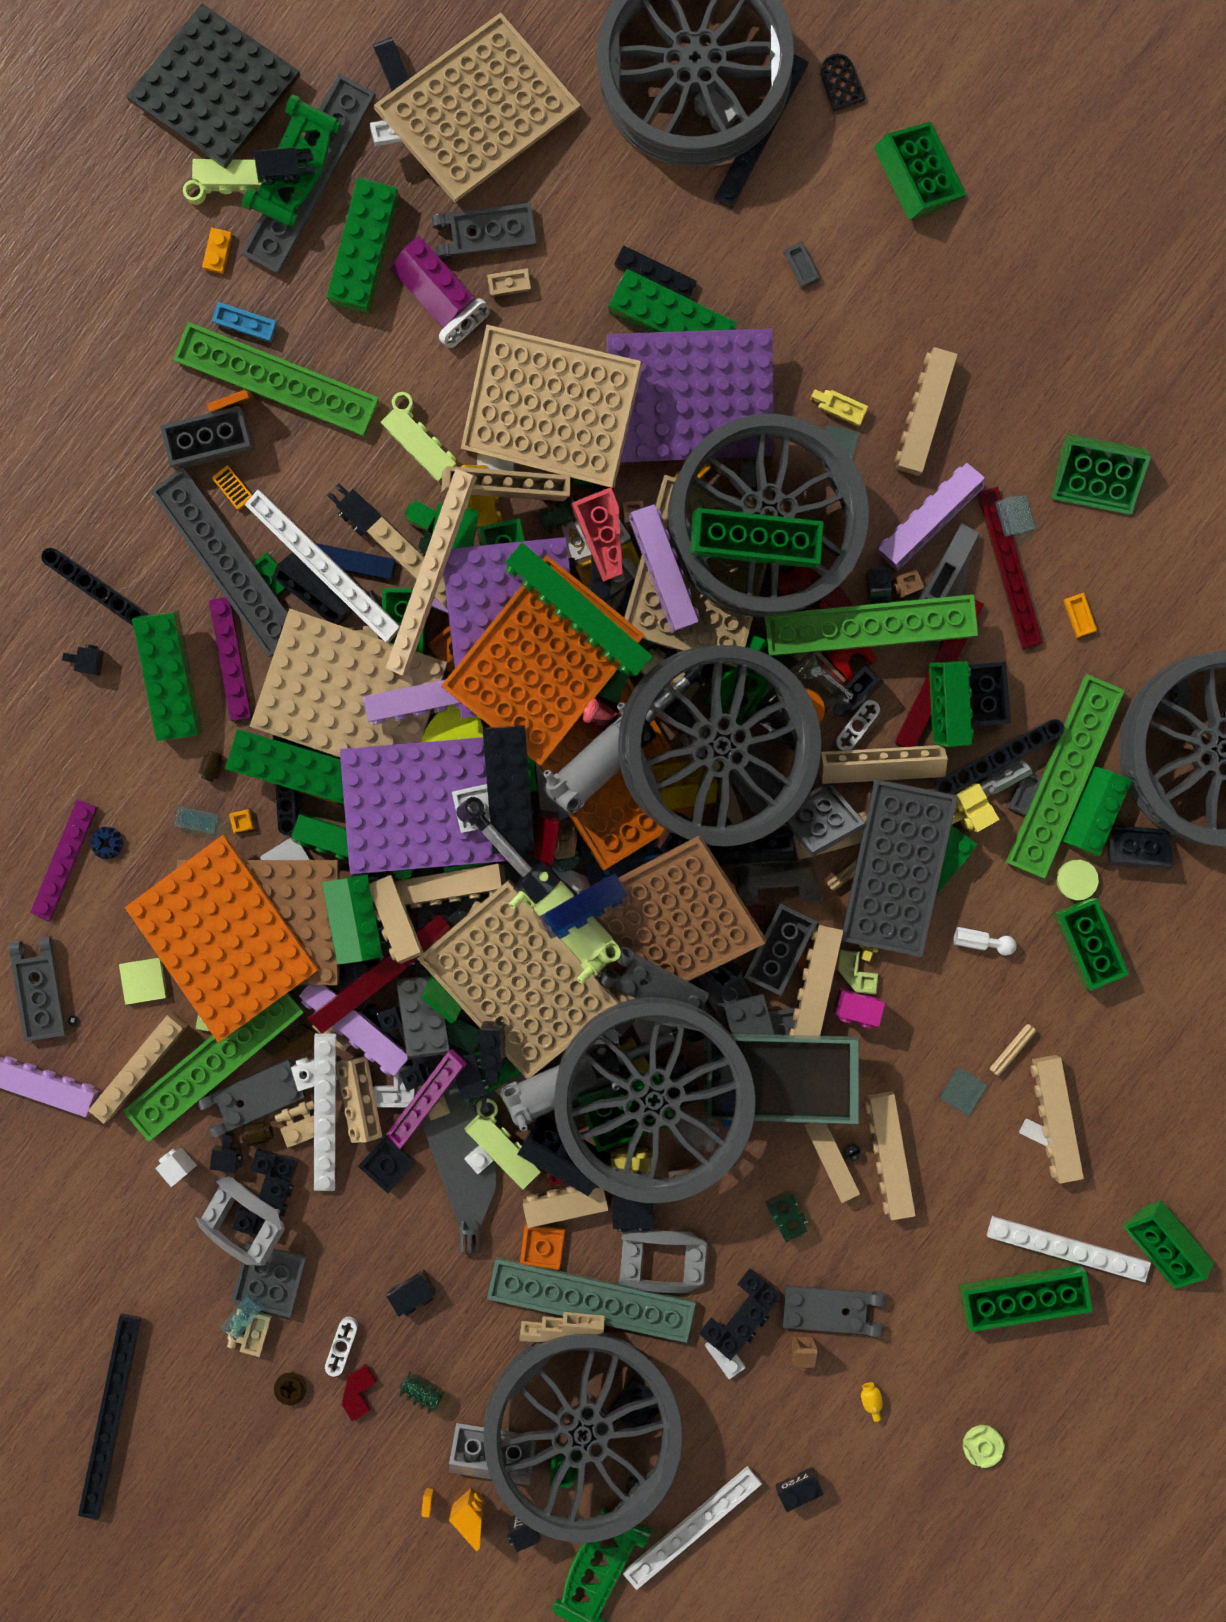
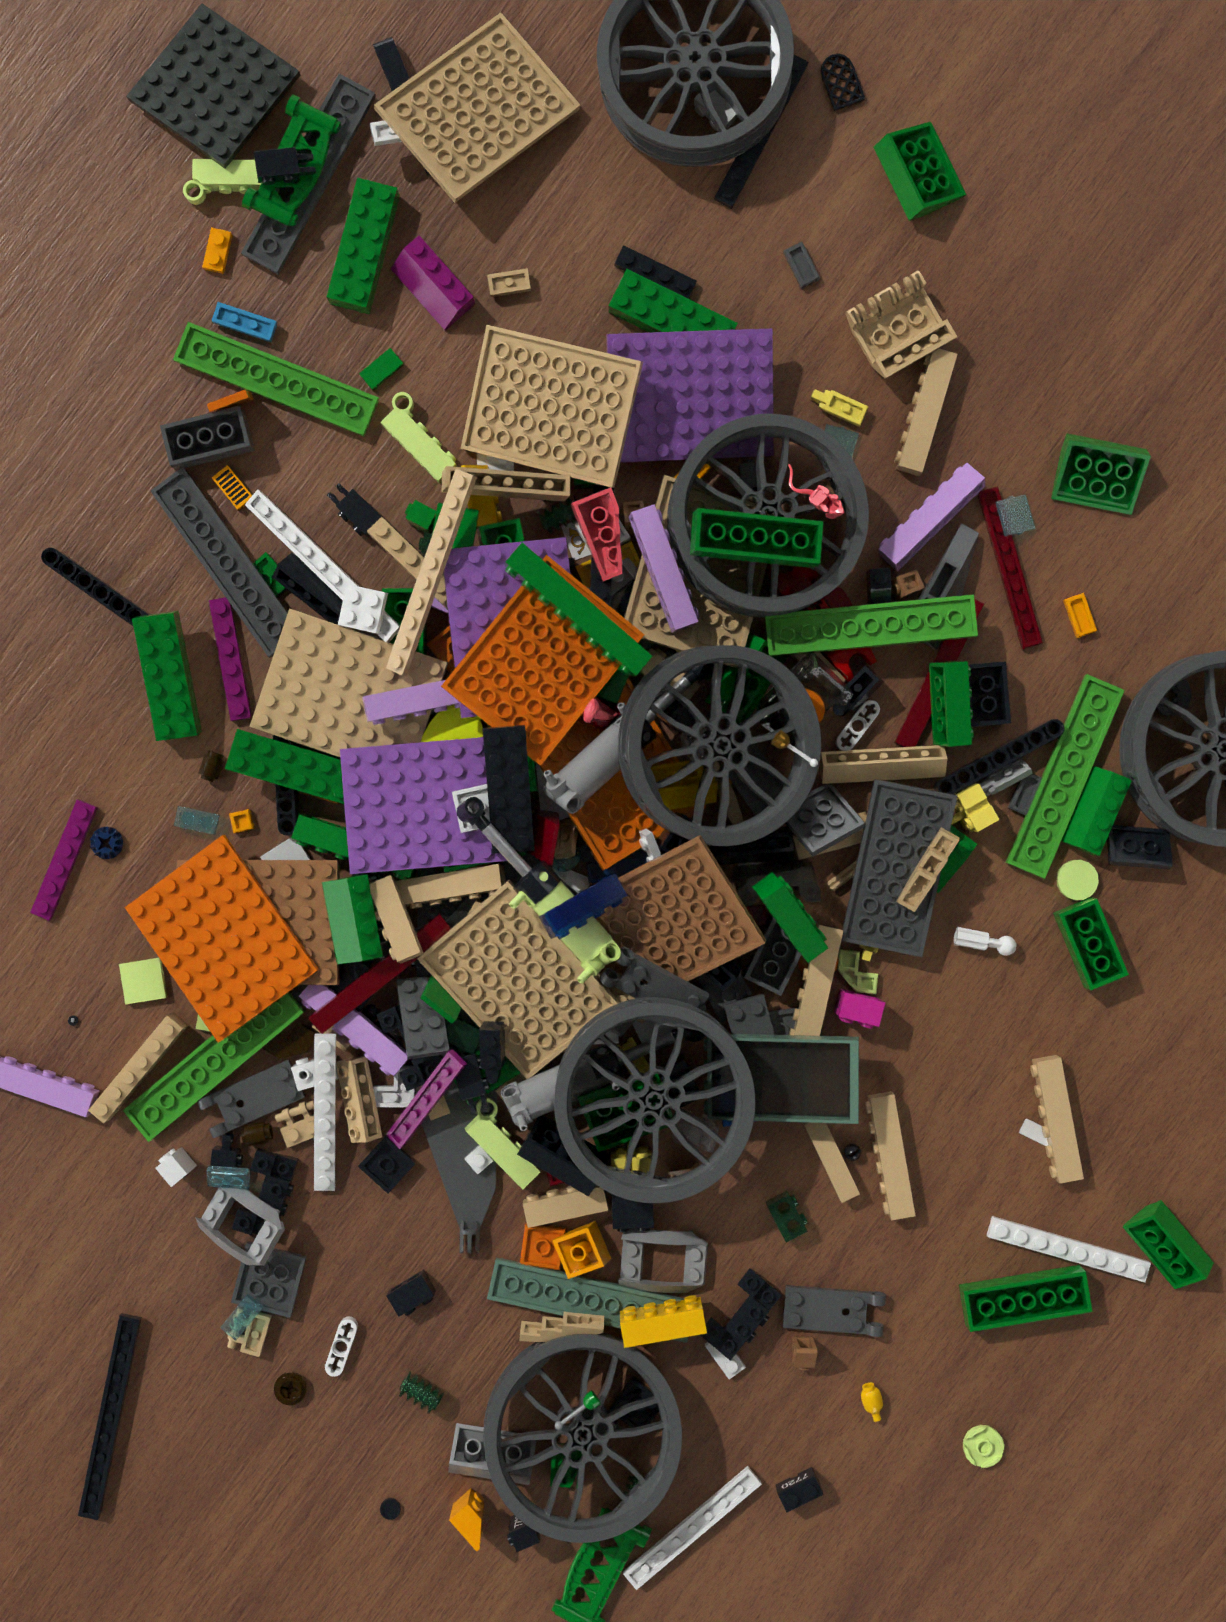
dark grey hinge [8,936,67,1042] -> none
black brick [62,644,104,676] -> none
dark blue tile [315,543,395,580] -> none
dark red tile [341,1364,377,1422] -> none
light orange tile [421,1488,433,1517] -> none
dark grey hinge [432,203,536,260] -> none
white beam [439,298,490,348] -> none
clear light blue piece [940,1067,987,1116] -> none
tan axle [990,1024,1036,1076] -> none
none -> clear light blue plate [206,1166,250,1190]
none -> white plate [338,584,388,634]
none -> green tile [359,348,404,391]
none -> black piece [380,1498,401,1520]
none -> light orange slope [552,1221,611,1279]
none -> hinge [555,1390,601,1430]
none -> yellow brick [620,1295,707,1348]
none -> white plate [639,829,661,862]
none -> green brick [752,872,828,963]
none -> hinge [771,730,818,767]
none -> coral animal [788,464,845,519]
none -> tan slope [846,270,957,379]
none -> tan slope [897,827,960,912]

